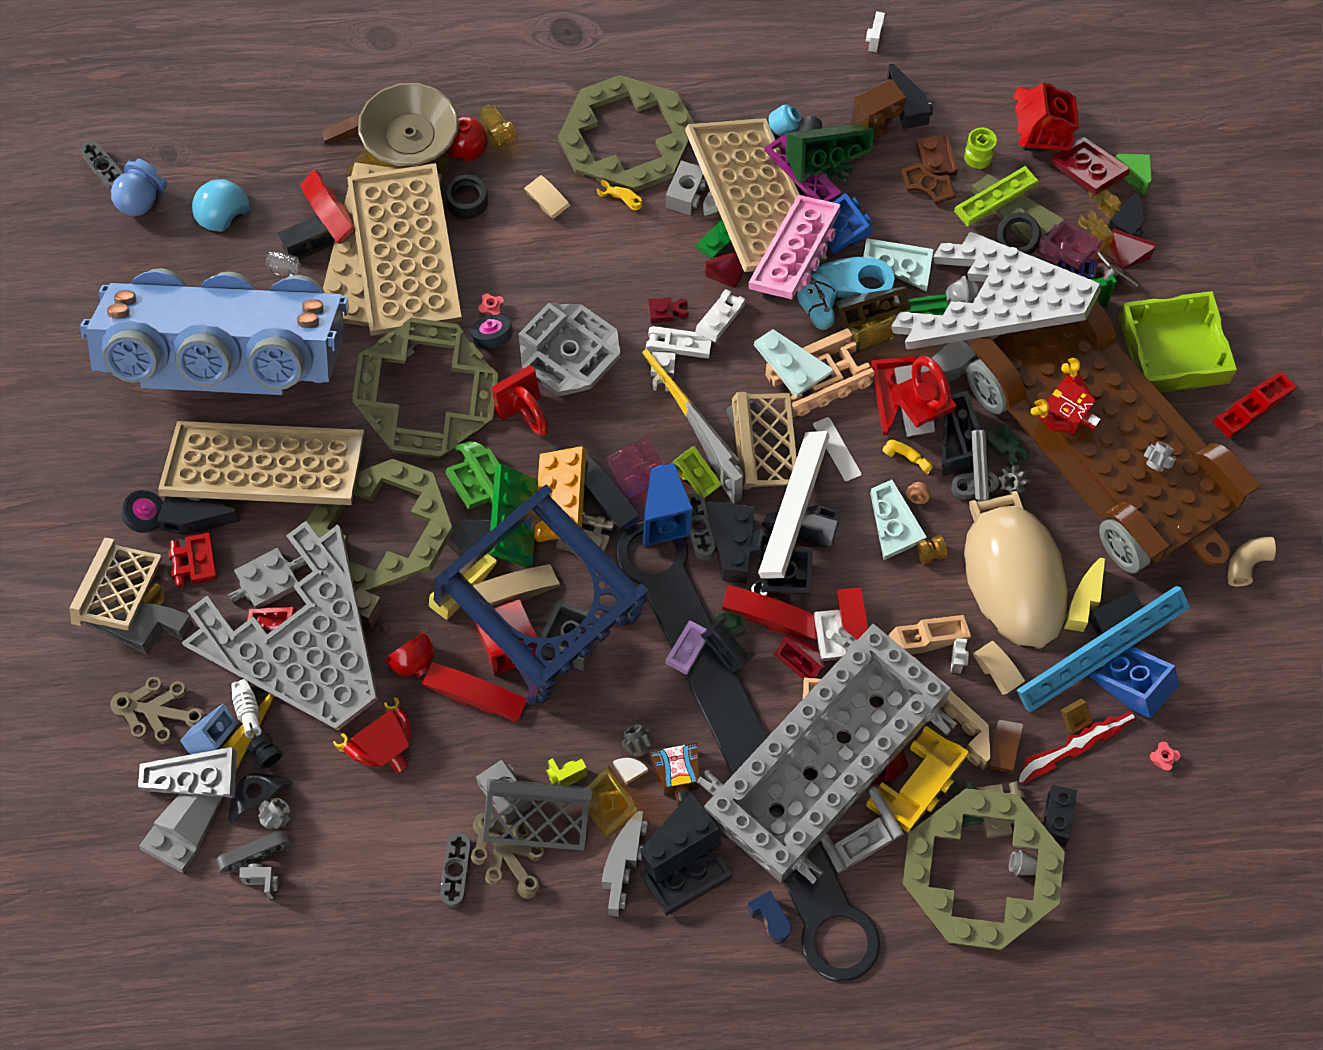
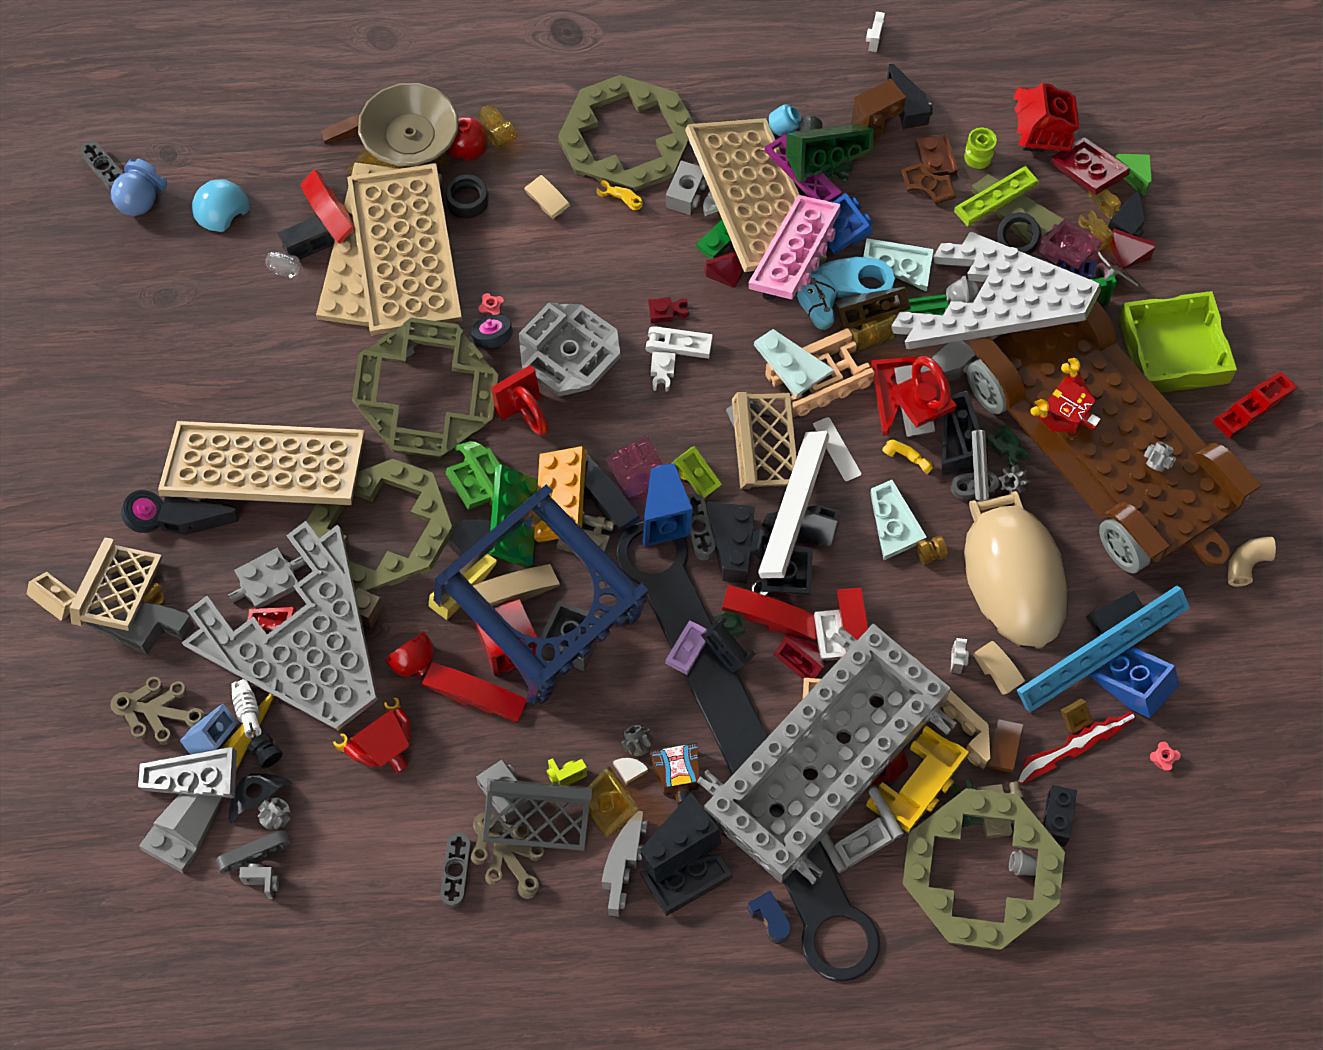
medium blue piece [80,268,349,395] -> none
red plate [168,533,217,588] -> none
light grey plate [642,349,743,504] -> none
white plate [695,289,746,342] -> none
light nougat slope [888,615,971,655] -> none
nougat plate [906,482,930,504] -> none
light yellow slope [1064,558,1105,632] -> none
none -> tan slope [27,572,76,620]

